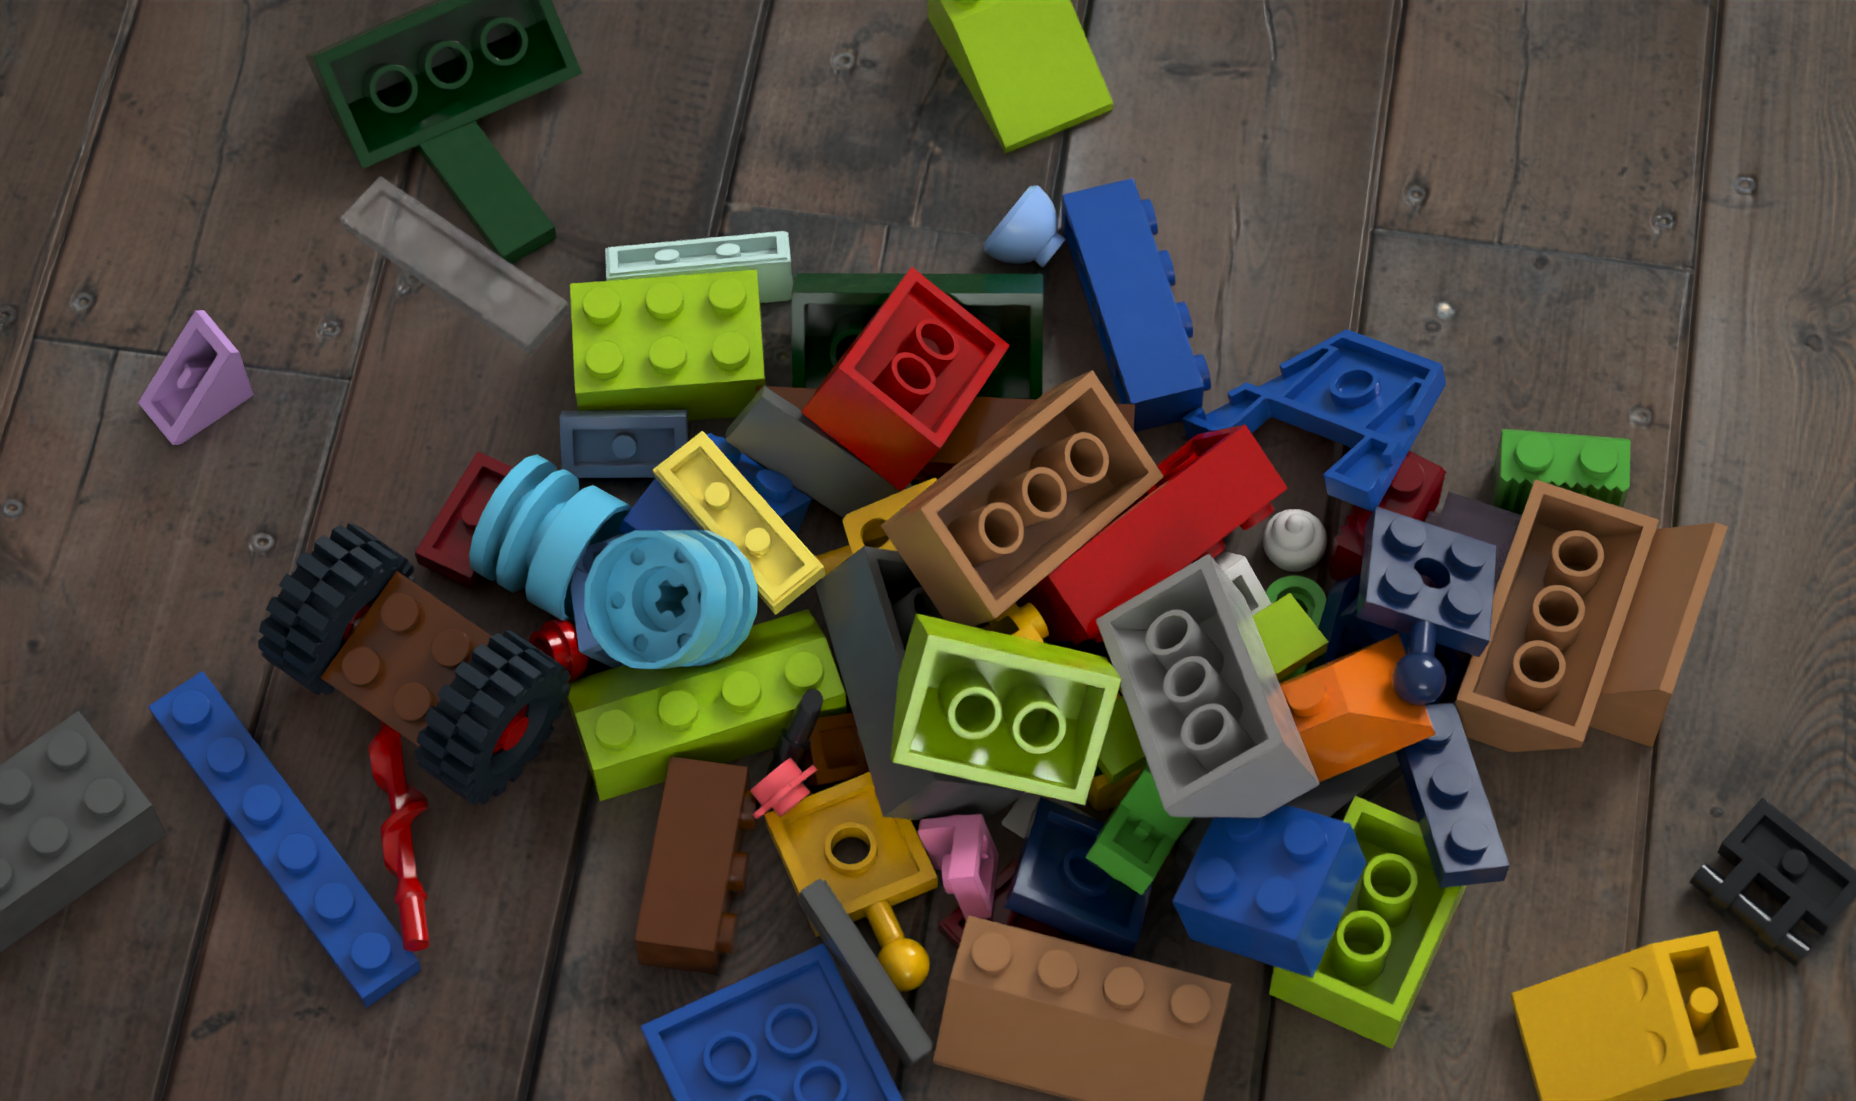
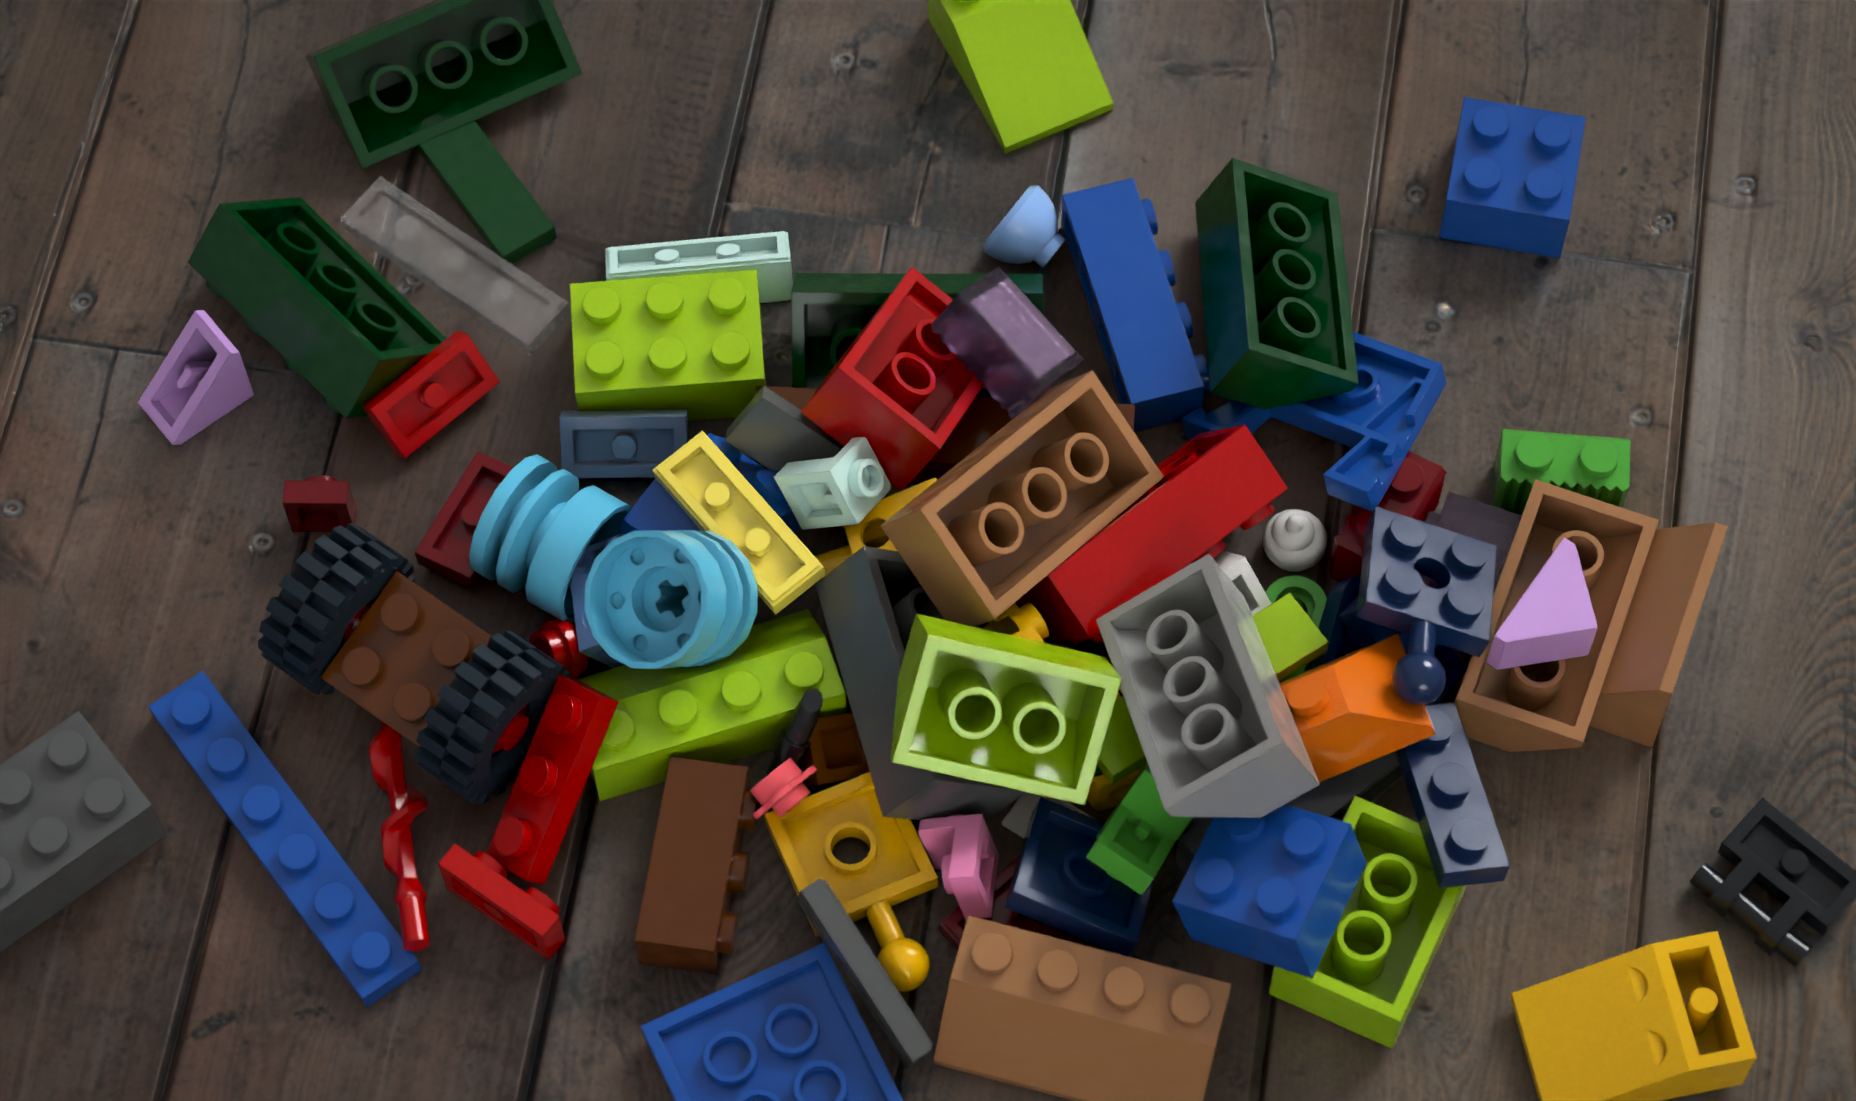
none -> dark green slope [188,197,447,419]
none -> dark red plate [282,475,357,532]
none -> red plate [362,331,500,459]
none -> red plate [438,843,565,960]
none -> red plate [486,674,619,885]
none -> light aqua bracket [774,437,891,530]
none -> clear purple brick [931,266,1084,418]
none -> dark green slope [1195,158,1359,410]
none -> blue brick [1439,97,1586,258]
none -> lavender slope [1486,537,1598,670]

